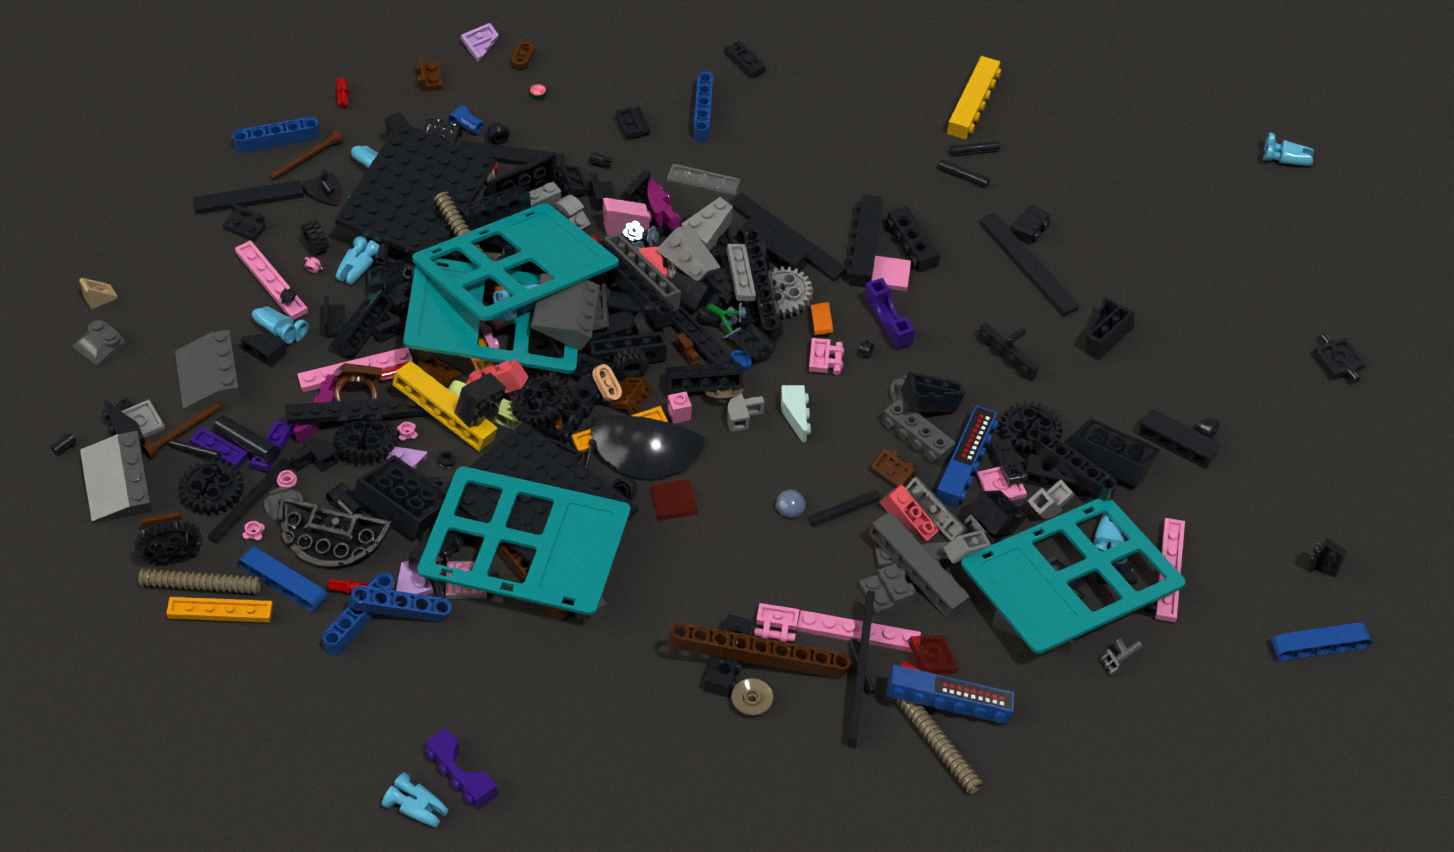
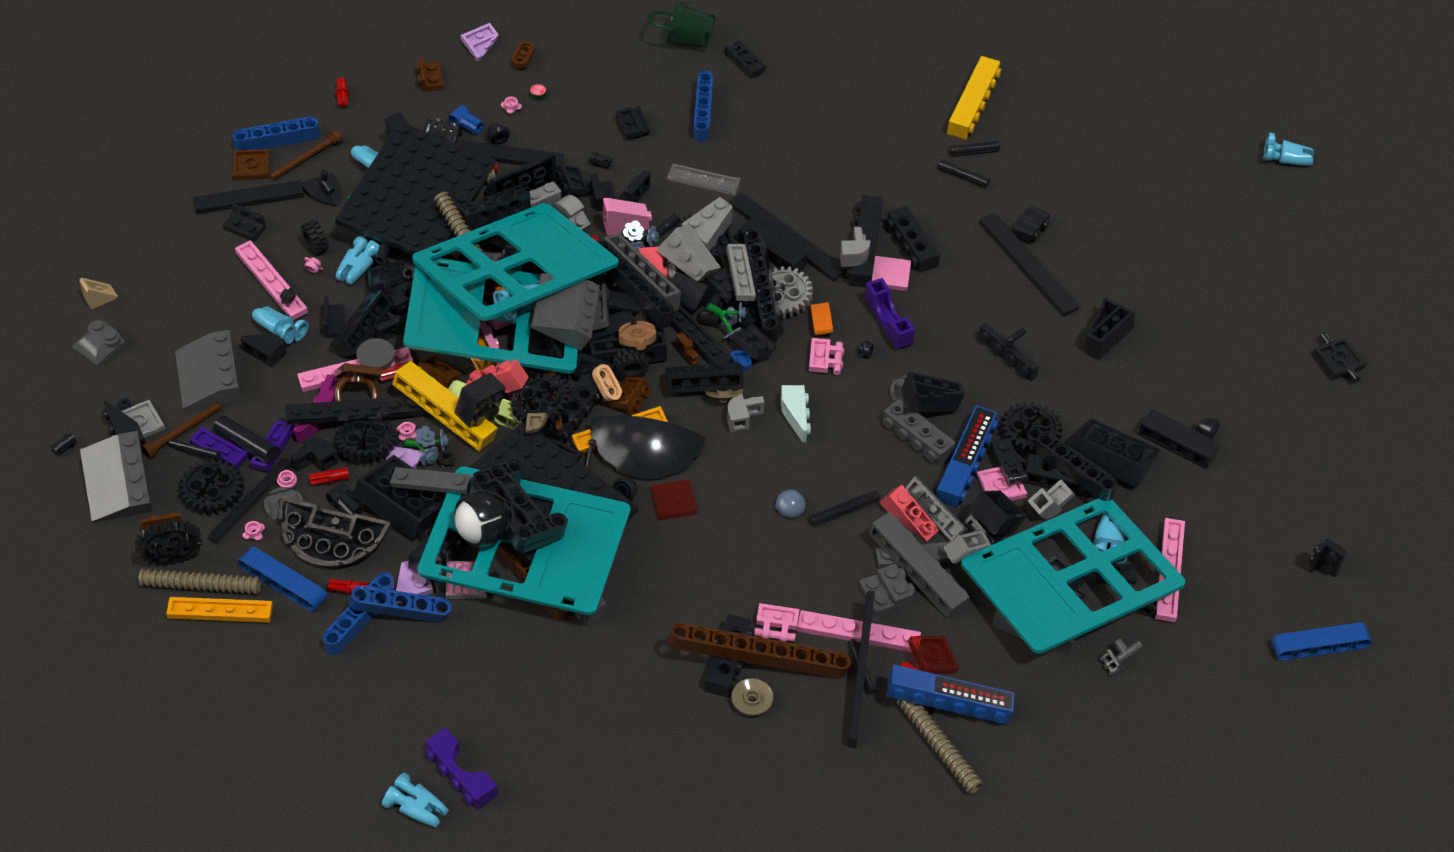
magenta slope [647,179,681,231] -> none
bright pink brick [667,392,692,424] -> none
reddish brown bracket [870,448,918,487] -> none
none -> reddish brown tile [232,149,270,180]
none -> red axle [309,467,349,486]
none -> dark grey tile [356,339,395,370]
none -> dark grey plate [390,467,472,494]
none -> sand blue plant [404,426,449,466]
none -> black beam [455,459,568,553]
none -> bright pink plate [501,97,522,114]
none -> dark tan tile [526,413,548,434]
none -> medium nougat plate [619,321,656,350]
none -> clear green piece [647,1,716,48]
none -> light grey brick [840,227,870,267]

